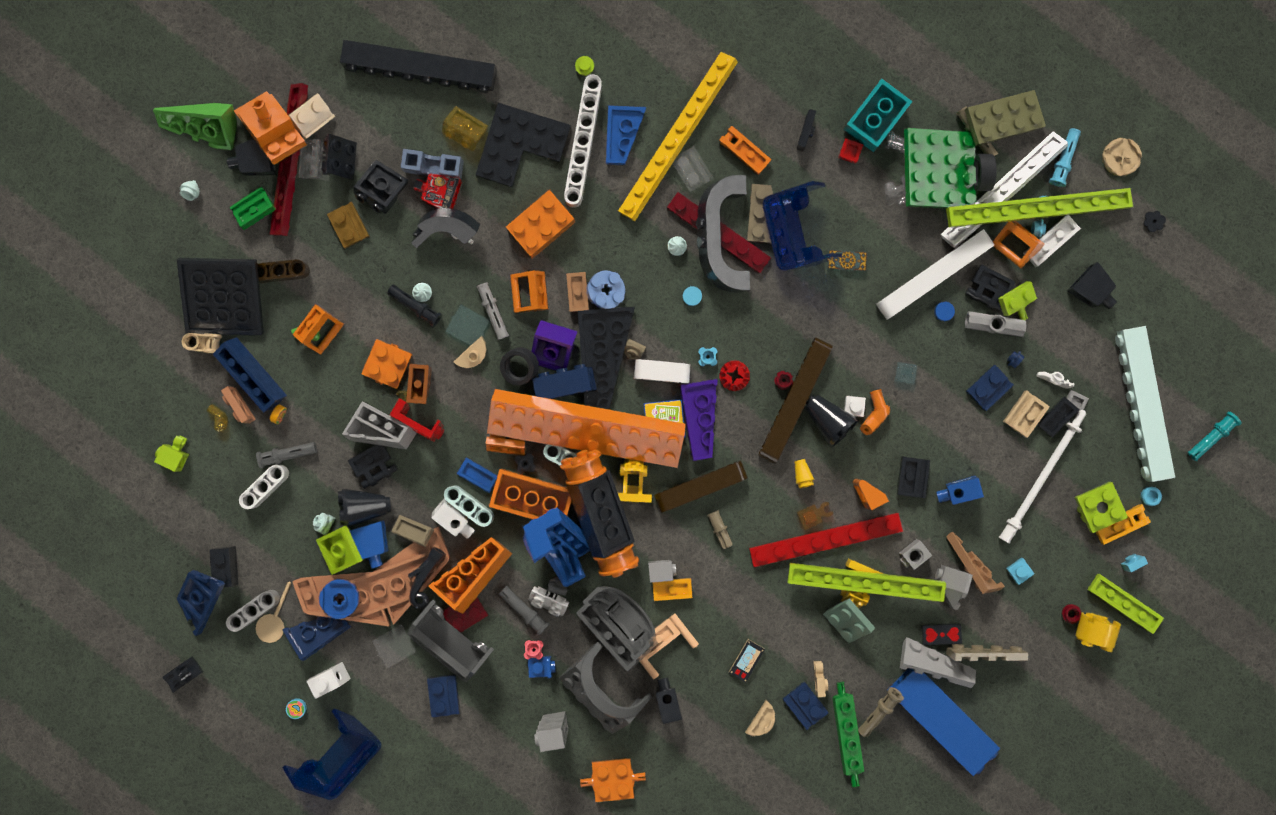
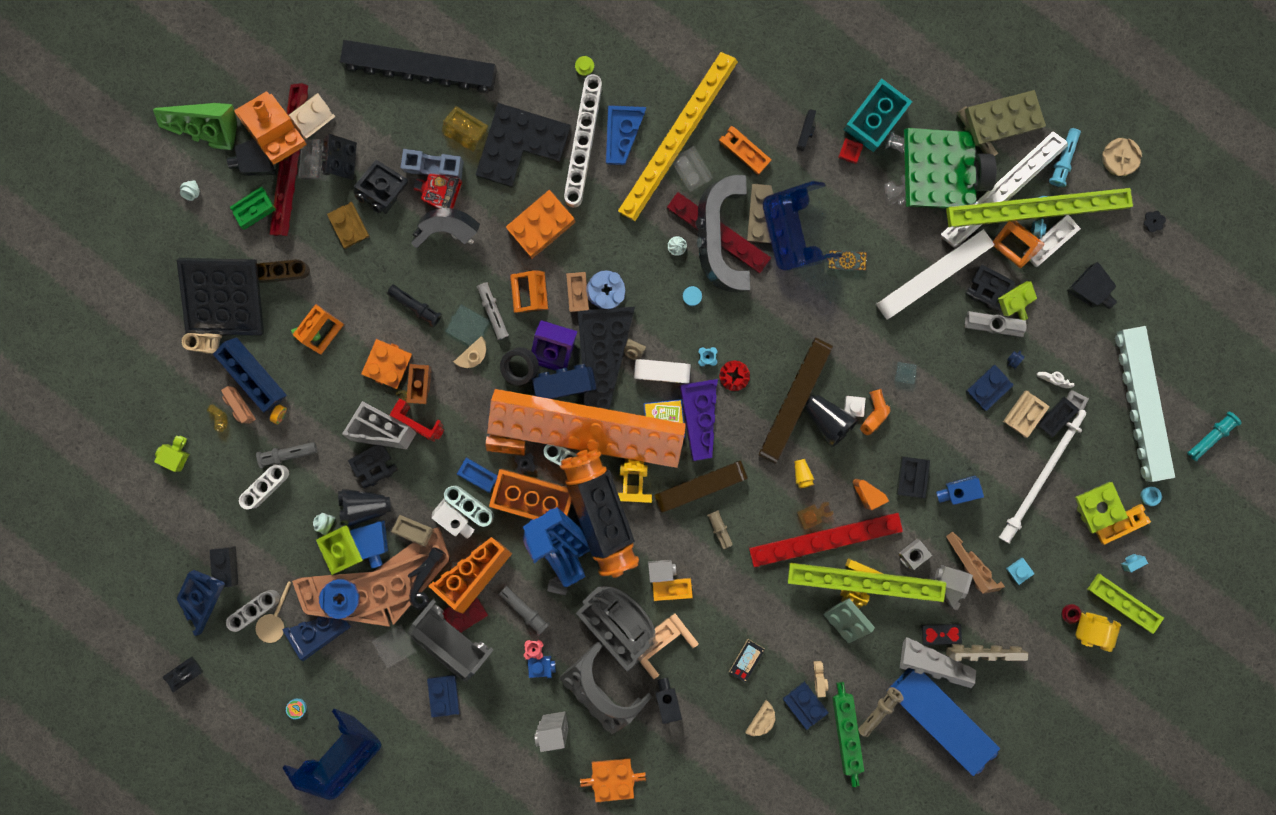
white torso [307,662,351,699] -> none
light aqua plate [412,283,432,302] -> none
white hinge [528,586,569,616] -> none
dark red plate [774,371,793,390] -> none
blue tile [934,302,955,321] -> none

